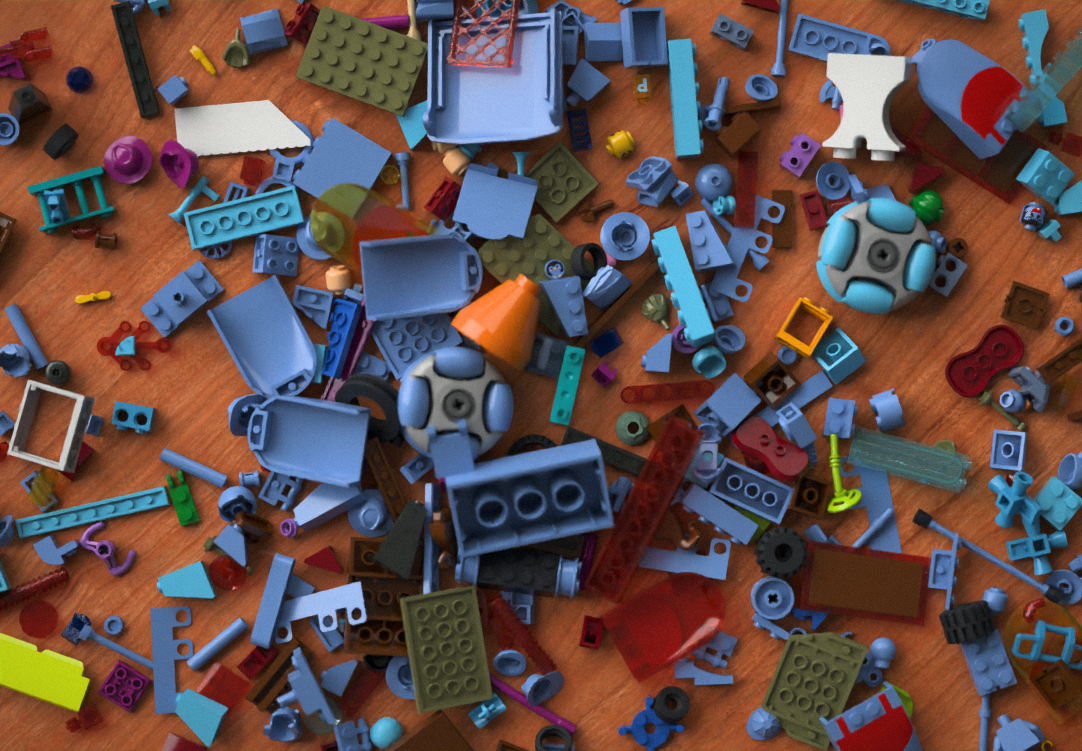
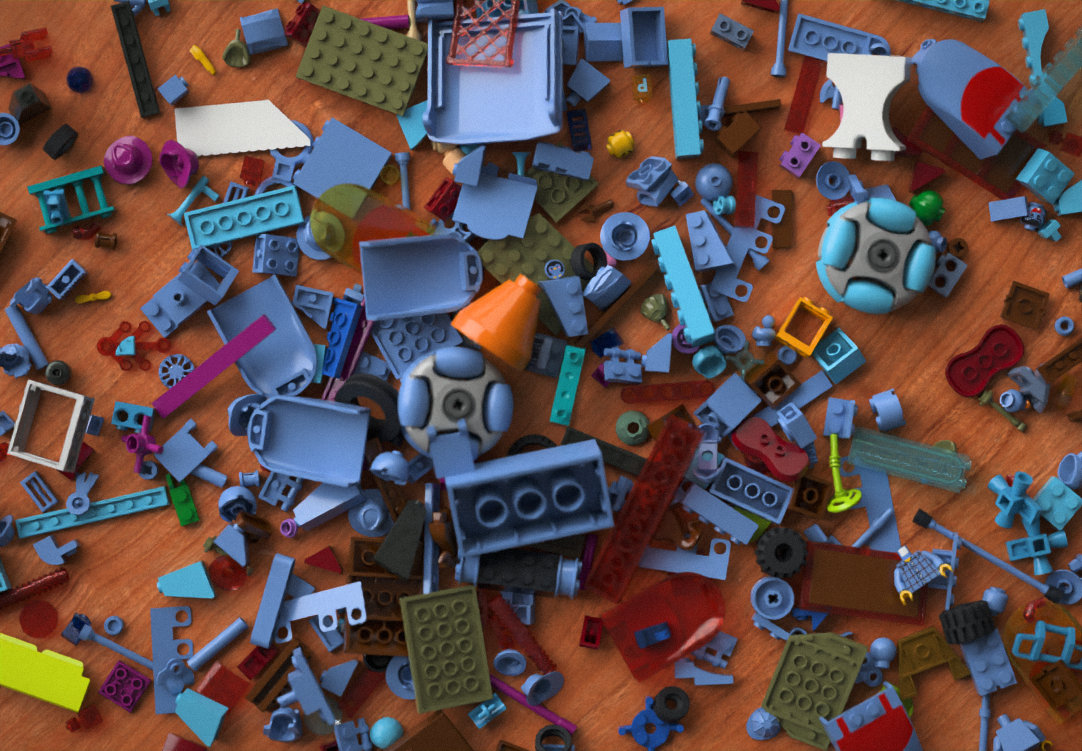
clear yellow slope [26,465,61,508] -> none
medium lavender piece [80,521,136,576] -> none
light nougat head [325,265,352,294] -> none
medium blue piece [745,74,778,102] -> none
dark red plate [799,190,827,231] -> none
medium blue slope [990,429,1028,471] -> none
none -> medium blue helmet [10,277,52,314]
none -> medium blue brick [46,259,88,300]
none -> medium blue piece [66,472,99,516]
none -> magenta bar [121,415,164,473]
none -> medium blue wheel [139,460,159,480]
none -> magenta tile [151,314,276,419]
none -> medium blue flag [153,419,218,482]
none -> medium blue plate [156,658,194,696]
none -> medium blue wheel [159,354,195,388]
none -> medium blue window [177,245,239,306]
none -> medium blue cylinder [370,450,410,486]
none -> medium blue slope [453,144,487,186]
none -> medium blue wedge [532,142,594,181]
none -> medium blue plate [603,347,642,385]
none -> dark blue leg [633,621,672,649]
none -> clear light blue brick [725,340,764,380]
none -> medium blue animal [752,315,777,346]
none -> clear red plate [784,56,823,134]
none -> medium blue torso [894,545,954,605]
none -> pearl gold wing [897,626,971,701]
none -> medium blue tile [988,196,1029,221]

